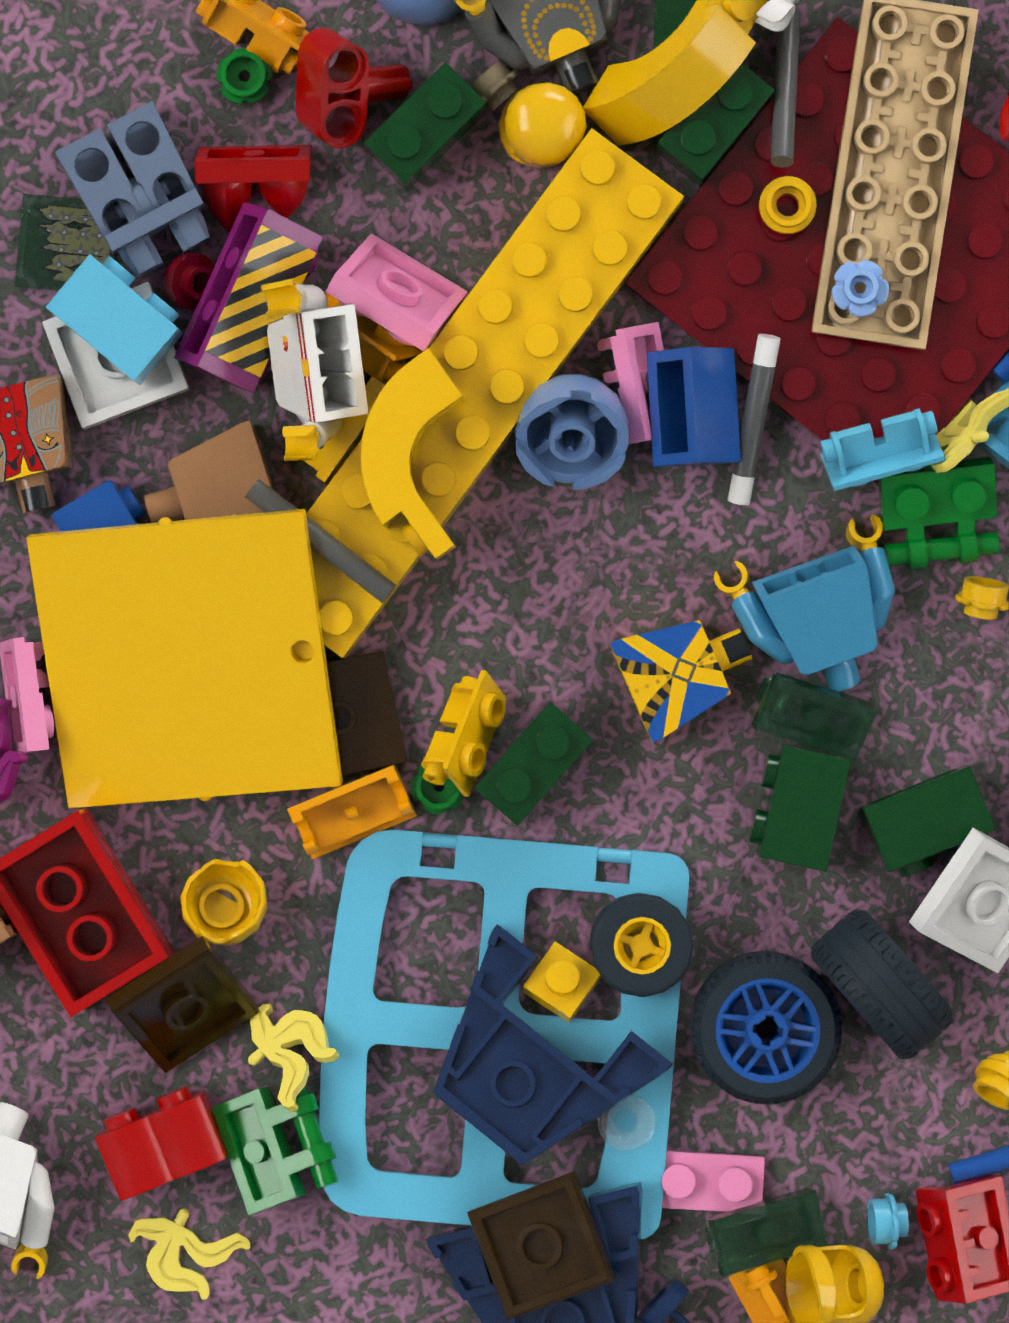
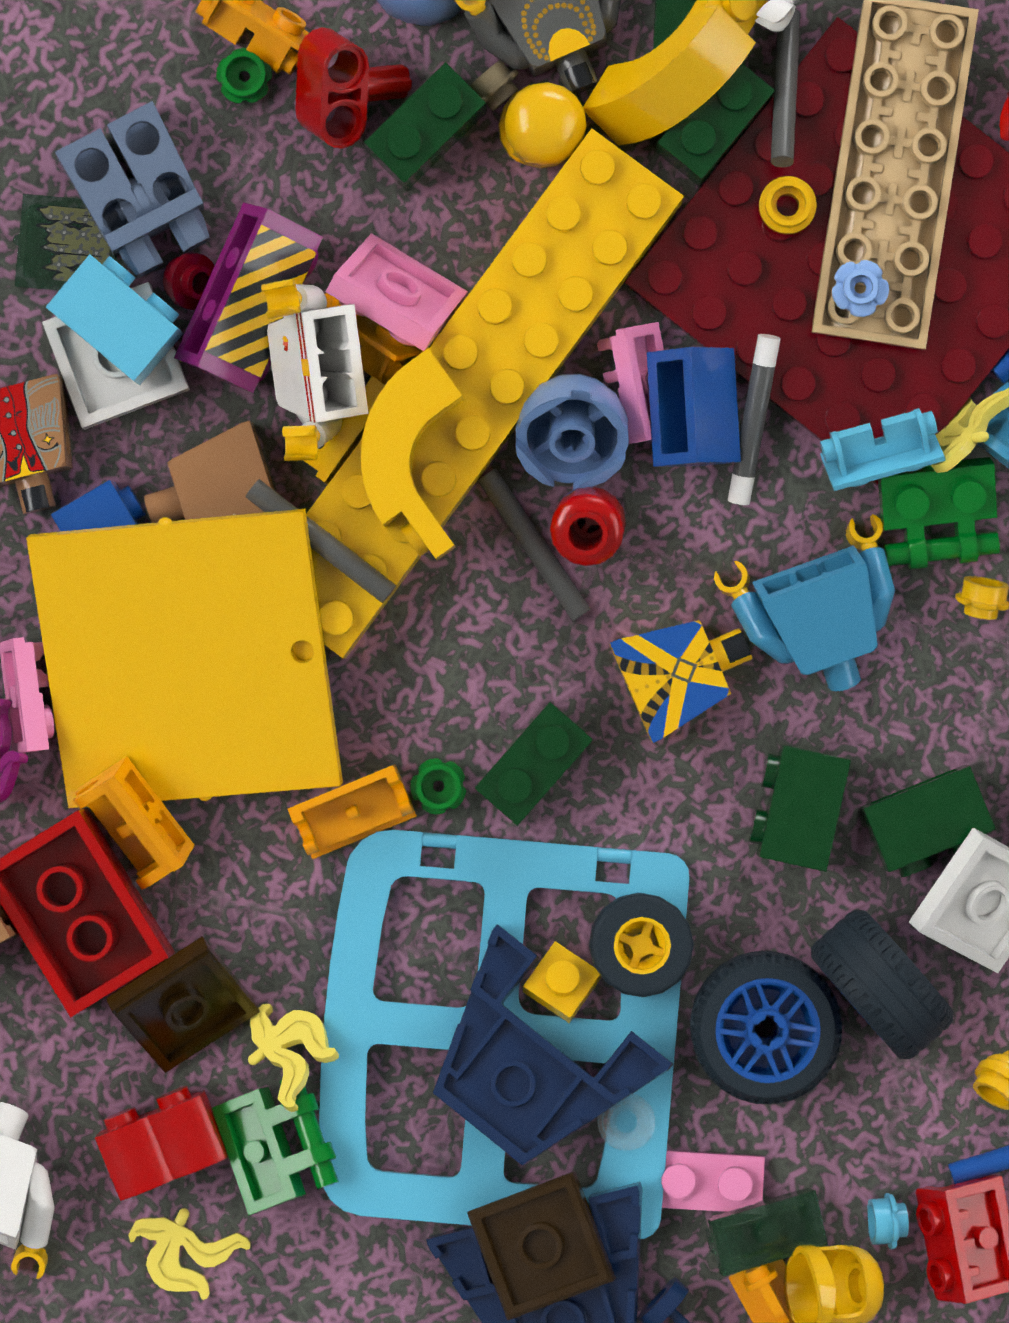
yellow hair [180,859,267,945] -> none
red tile [194,144,312,231] -> none
dark brown plate [327,651,408,776] -> none
yellow hinge [421,670,507,797] -> none
clear green plate [751,672,878,761] -> none
none -> light orange hinge [73,756,195,890]
none -> dark grey bar [478,469,591,622]
none -> red head [550,487,626,566]

